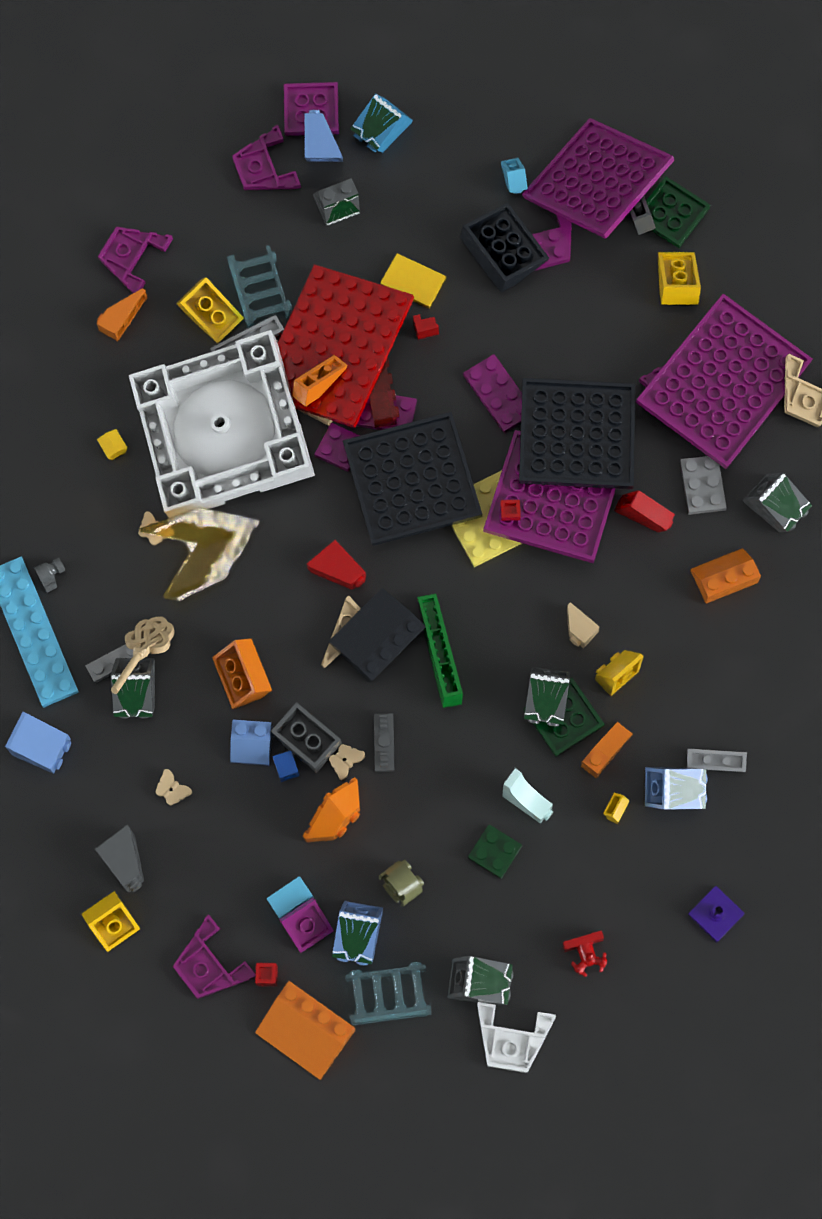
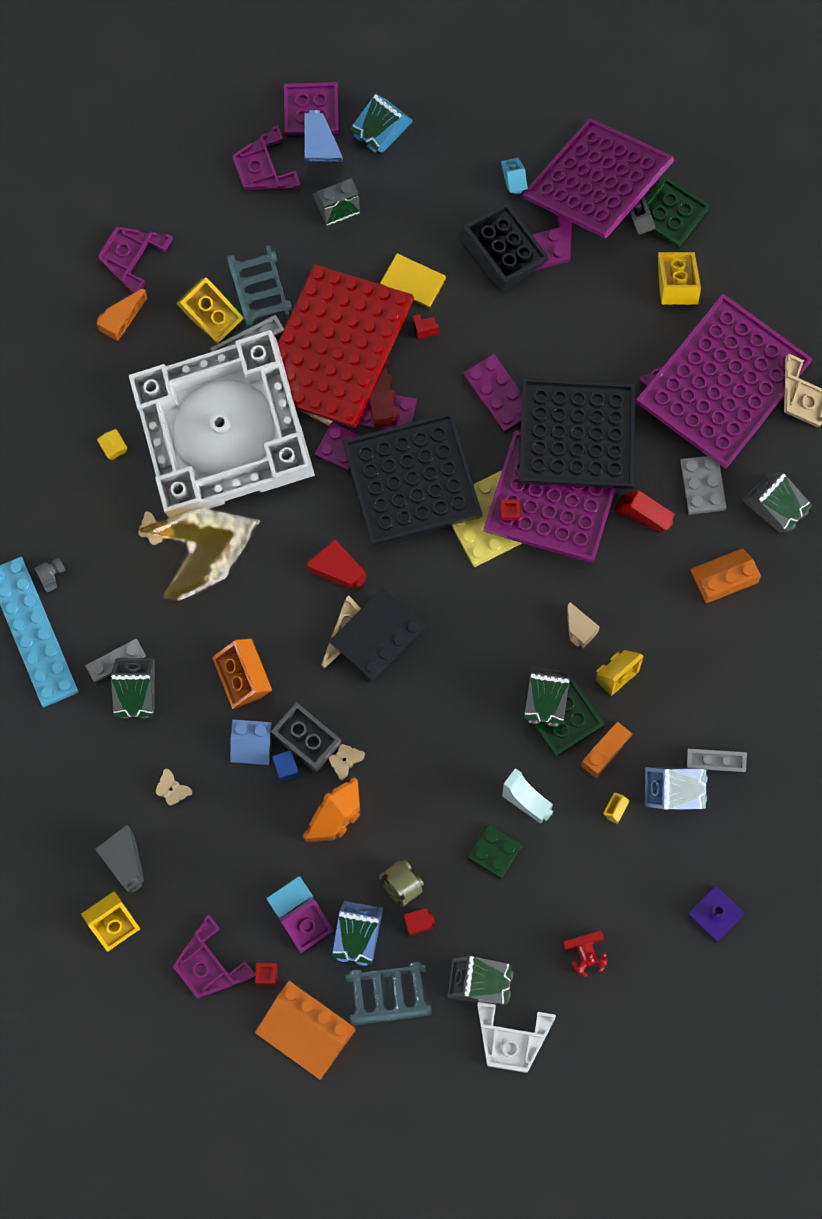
medium blue slope [5,712,71,774] -> none
tan piece [111,617,175,694] -> none
orange slope [292,355,347,406] -> none
dark grey plate [374,713,394,772] -> none
green slope [417,594,463,708] -> none
none -> red brick [404,908,435,937]

